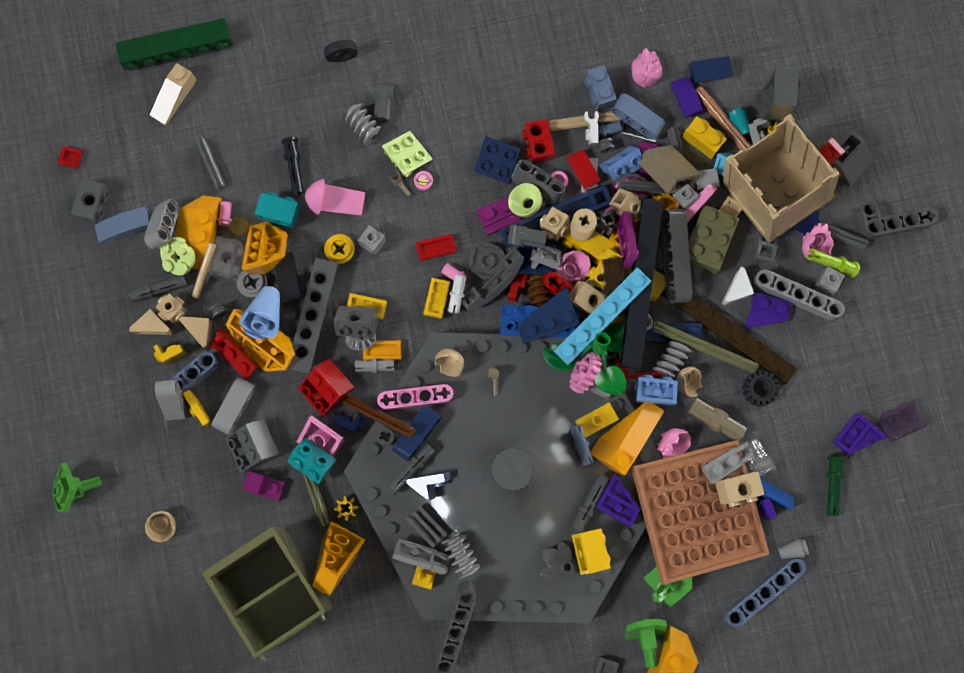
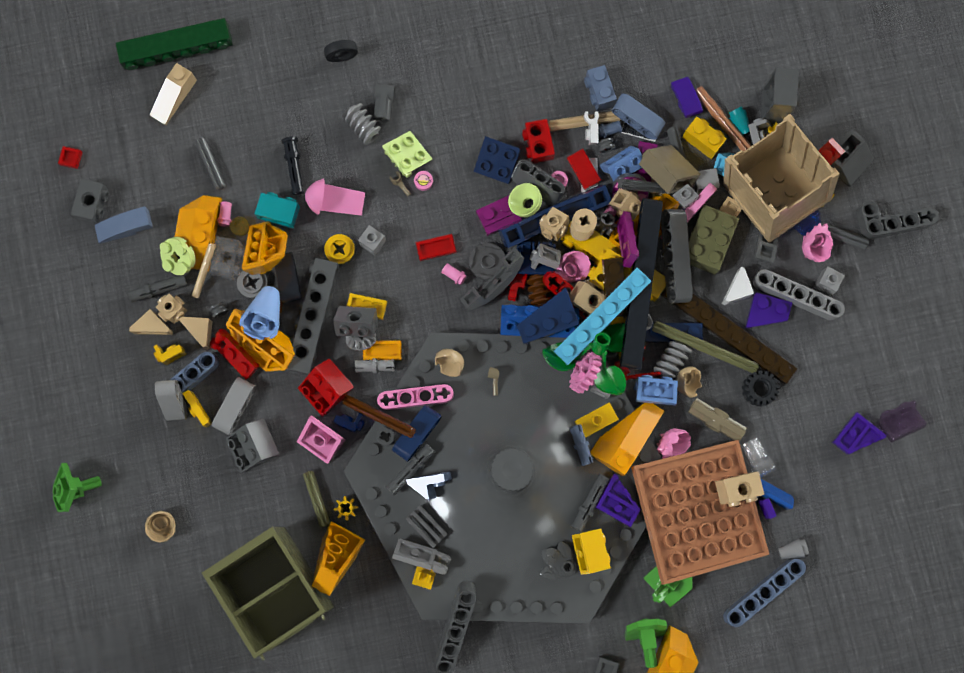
light grey beam [144,199,179,249] -> none
magenta slope [242,471,286,501] -> none
teal brick [287,437,337,484] -> none
yellow plate [423,278,450,319] -> none
light grey piece [441,533,480,579] -> none
white axle [448,275,466,313] -> none
dark grey piece [507,224,547,248] -> none
bright pink hair [631,48,662,87] -> none
dark blue hinge [689,56,732,83] -> none
light grey hinge [701,441,755,484] -> none
lime pin [807,248,860,278] -> none
dark green pin [826,456,845,516] -> none

